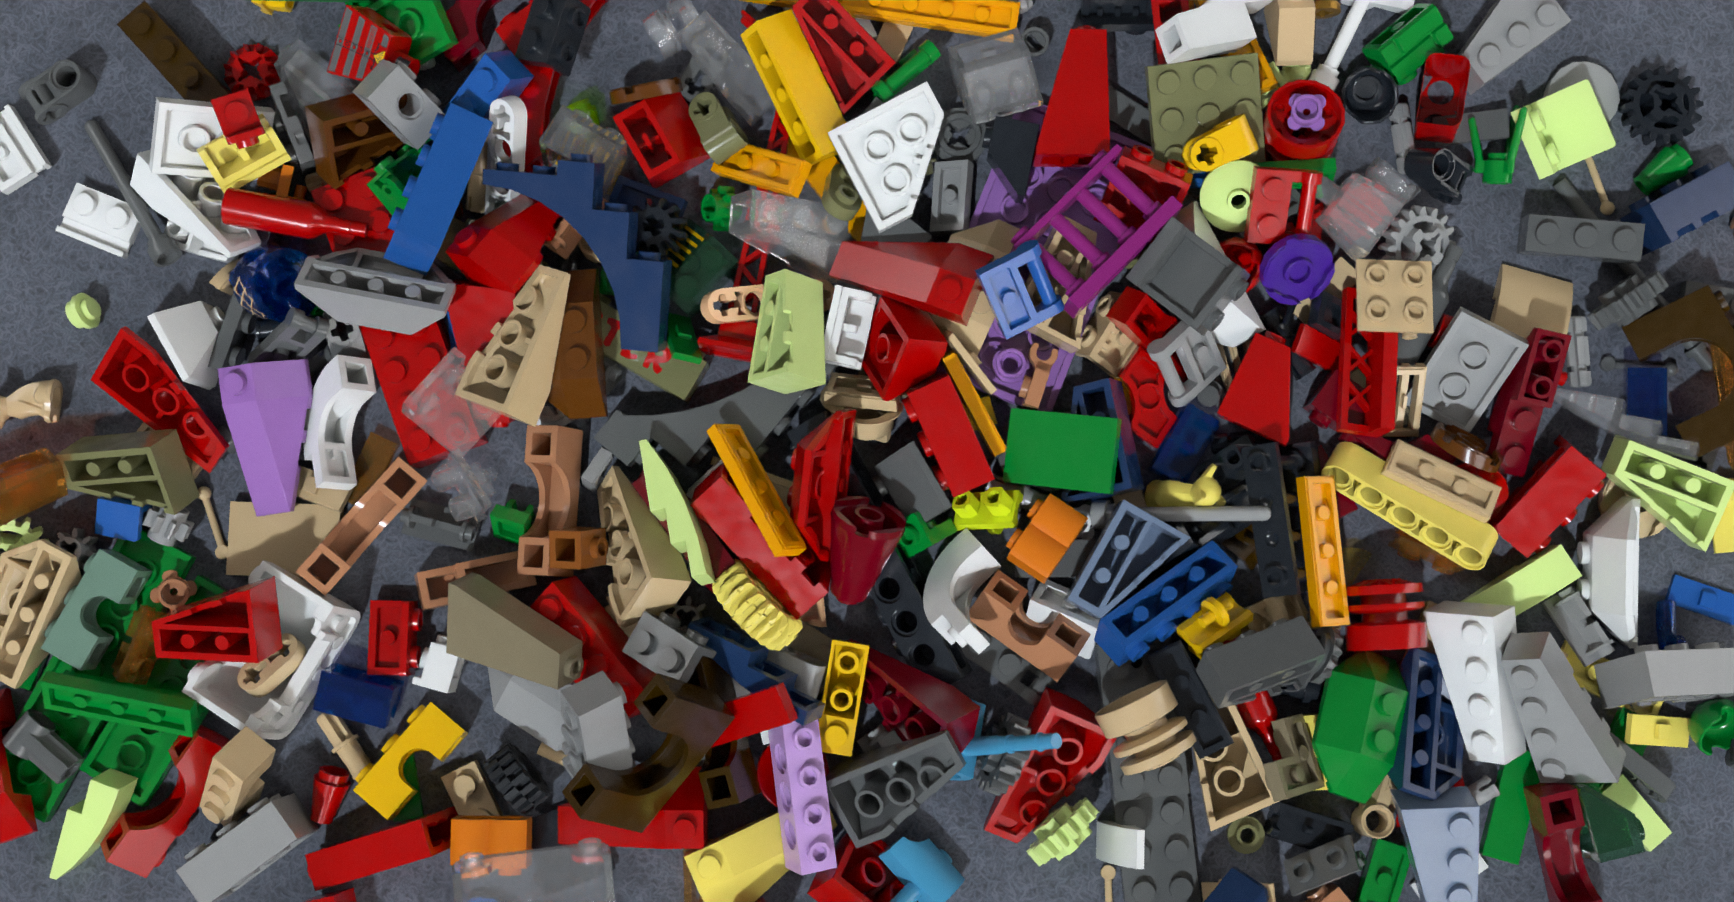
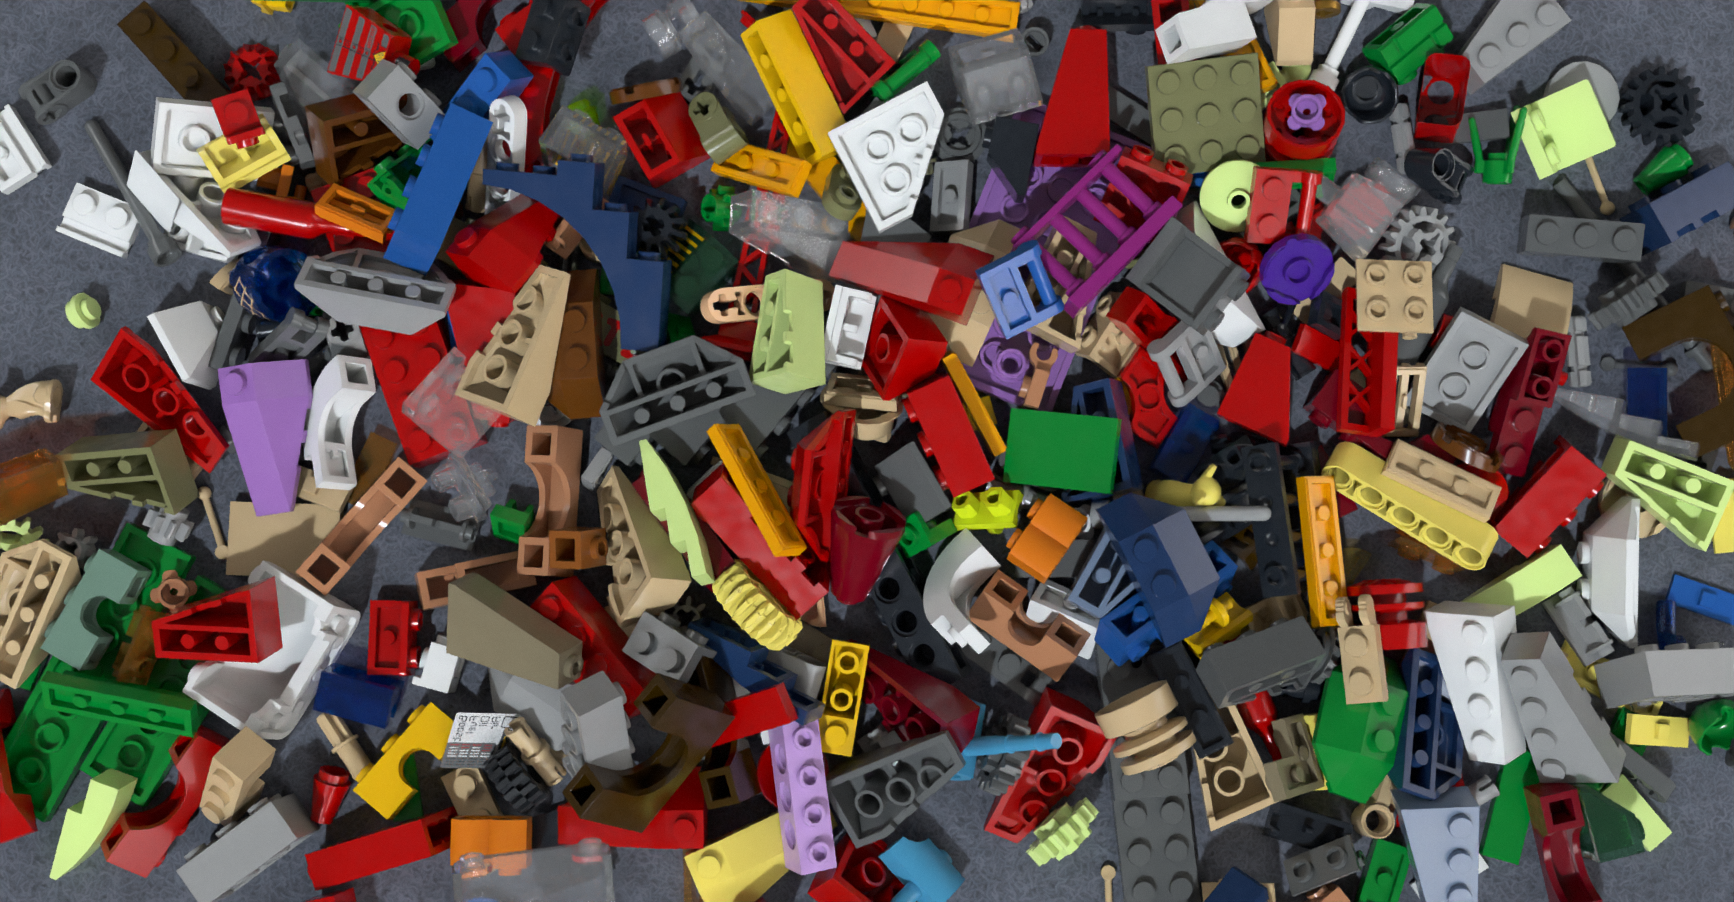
dark grey piece [2,709,84,784] -> none
blue panel [95,496,153,542] -> none
tan beam [237,633,307,698] -> none
tan piece [942,330,997,395] -> none
white slope [1096,820,1145,869] -> none
yellow piece [1182,113,1259,172] -> none
olive plate [1227,816,1265,854] -> none
none -> white sticker [127,150,179,233]
none -> orange tile [315,183,395,244]
none -> clear sticker [440,712,521,768]
none -> tan pin [504,717,566,786]
none -> dark grey wedge [599,335,756,447]
none -> dark blue wedge [1096,492,1220,648]
none -> tan hinge [1335,594,1389,705]

